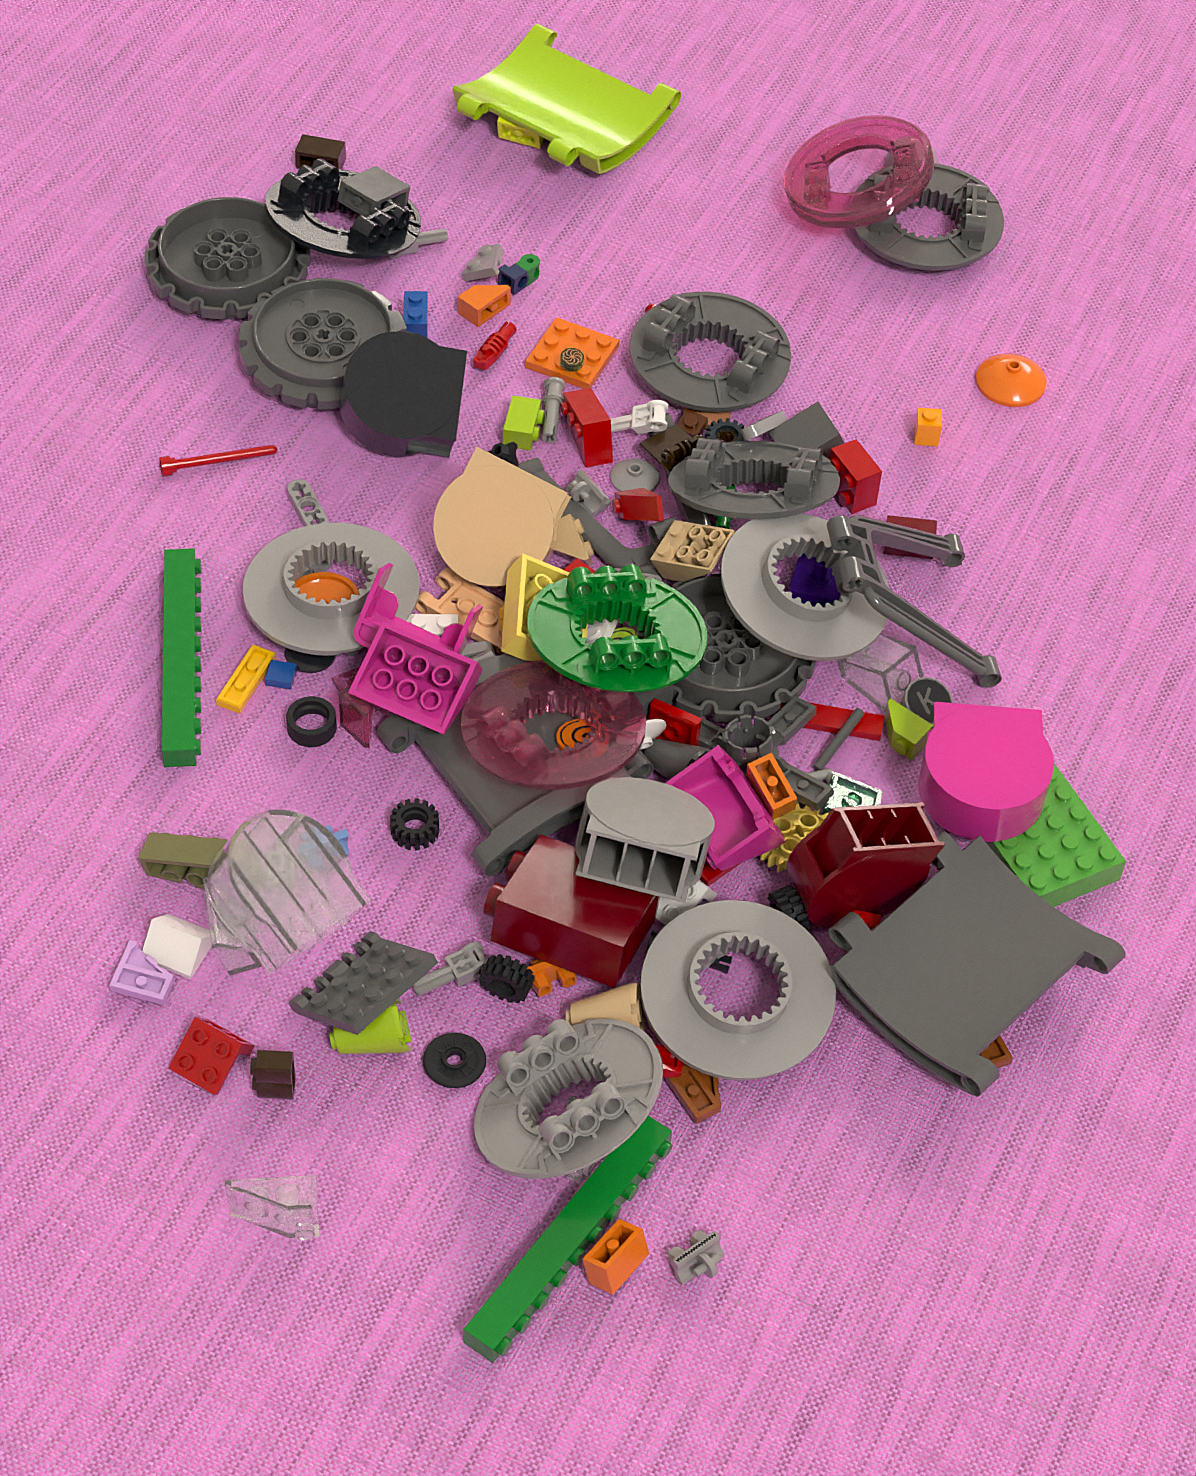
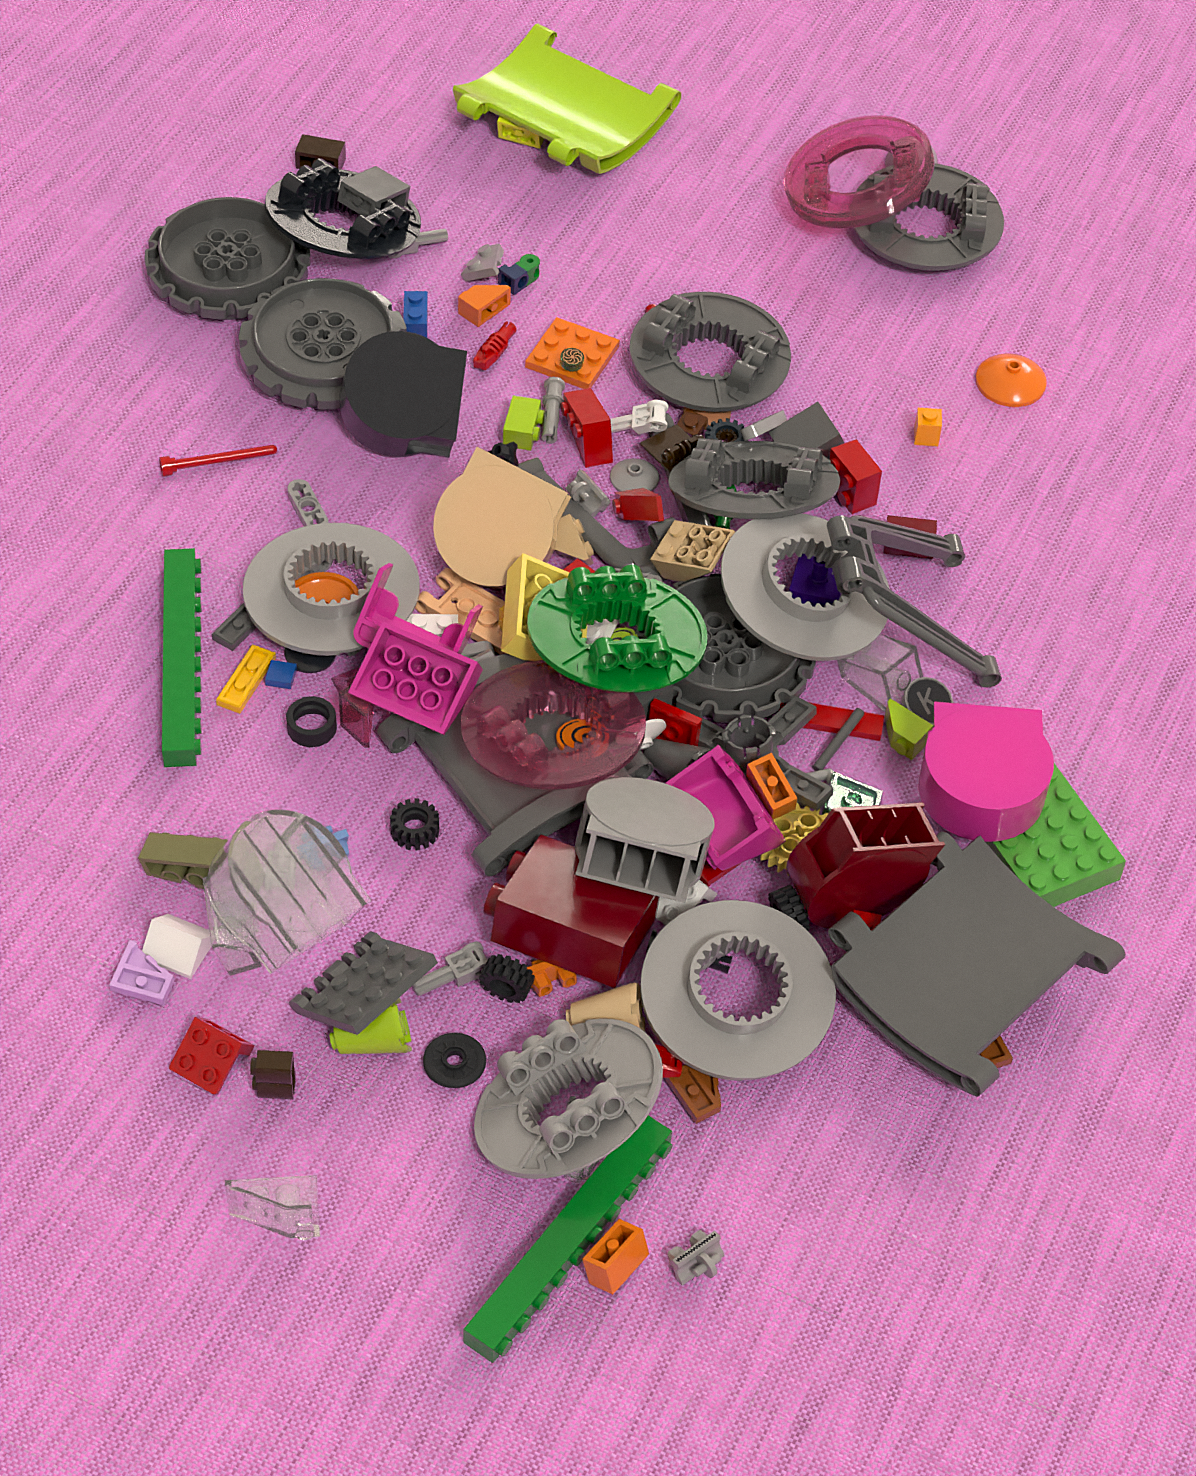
none -> dark grey tile [212,603,257,651]

